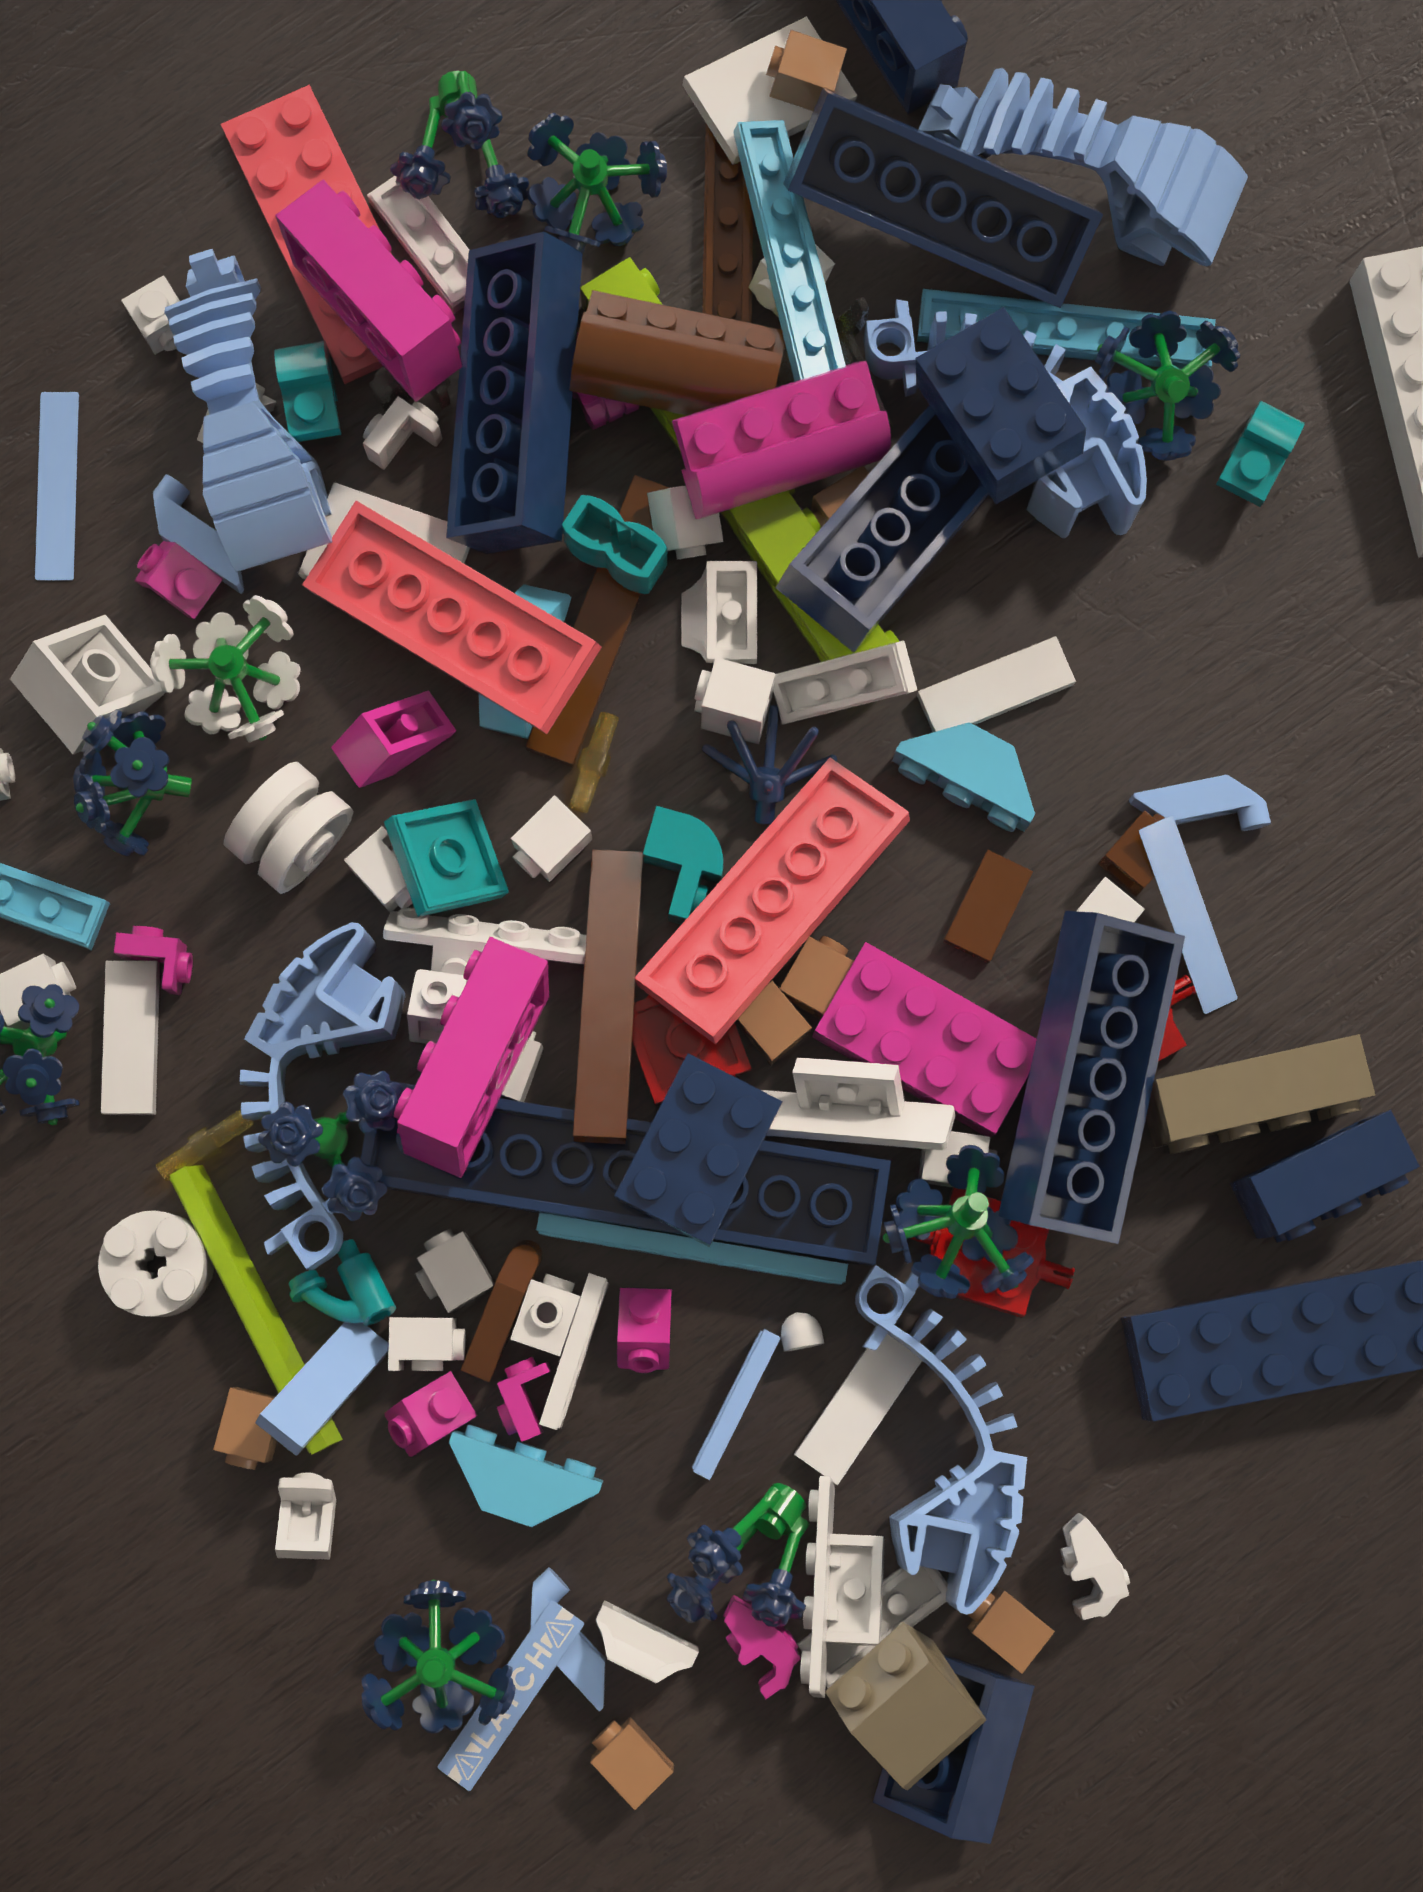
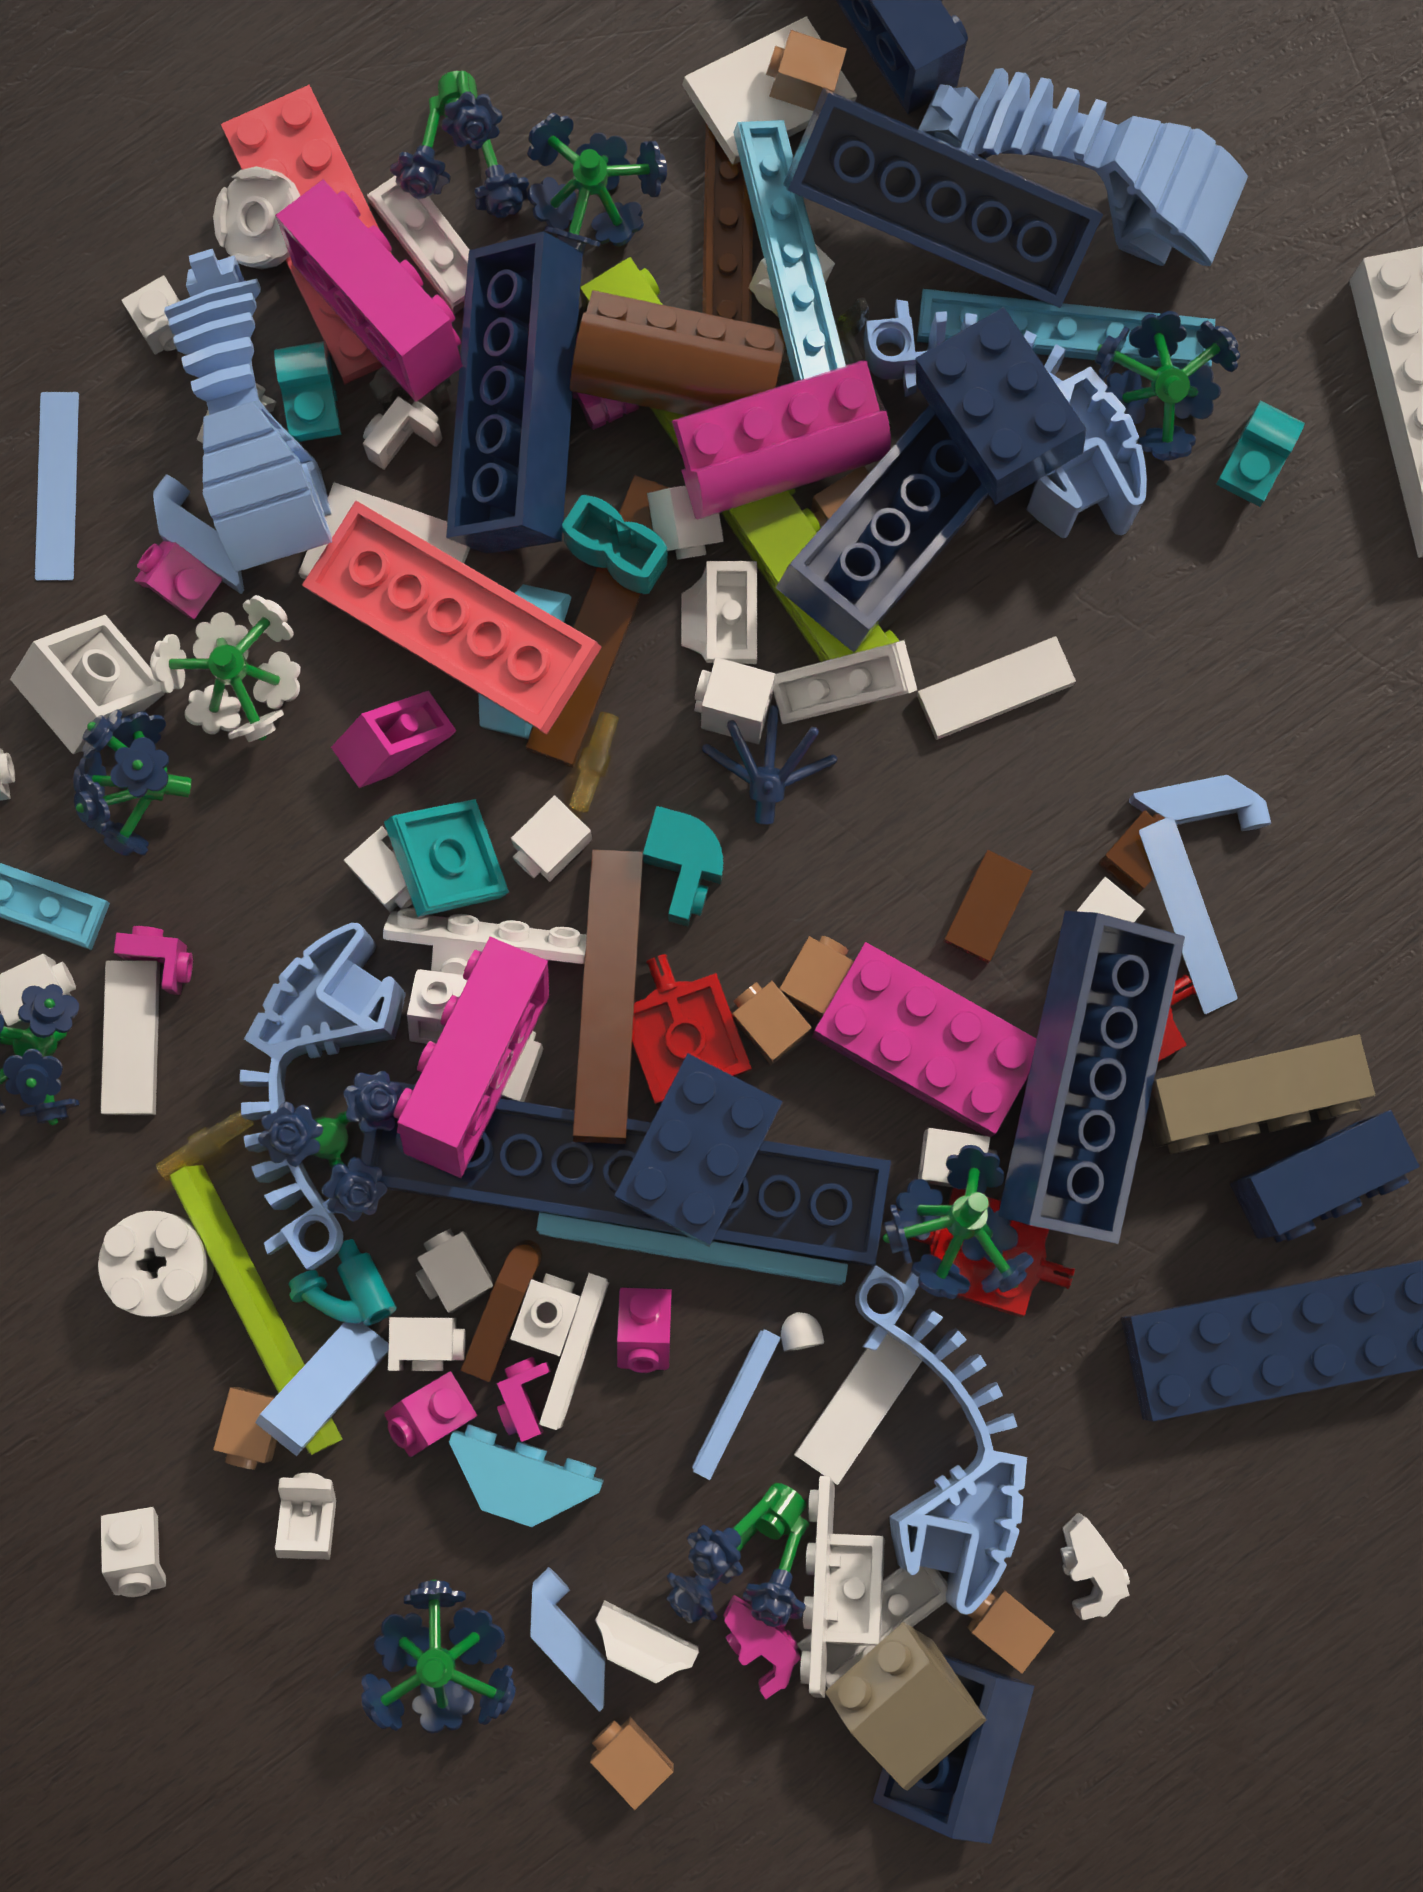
white wheel [223,762,354,894] -> none
light blue sticker [438,1600,584,1791] -> none
coral plate [635,758,910,1044] -> none
white bracket [761,1058,955,1150] -> none
medium azure slope [892,722,1035,832] -> none
none -> white bracket [101,1507,166,1597]
none -> white tile [213,166,300,270]

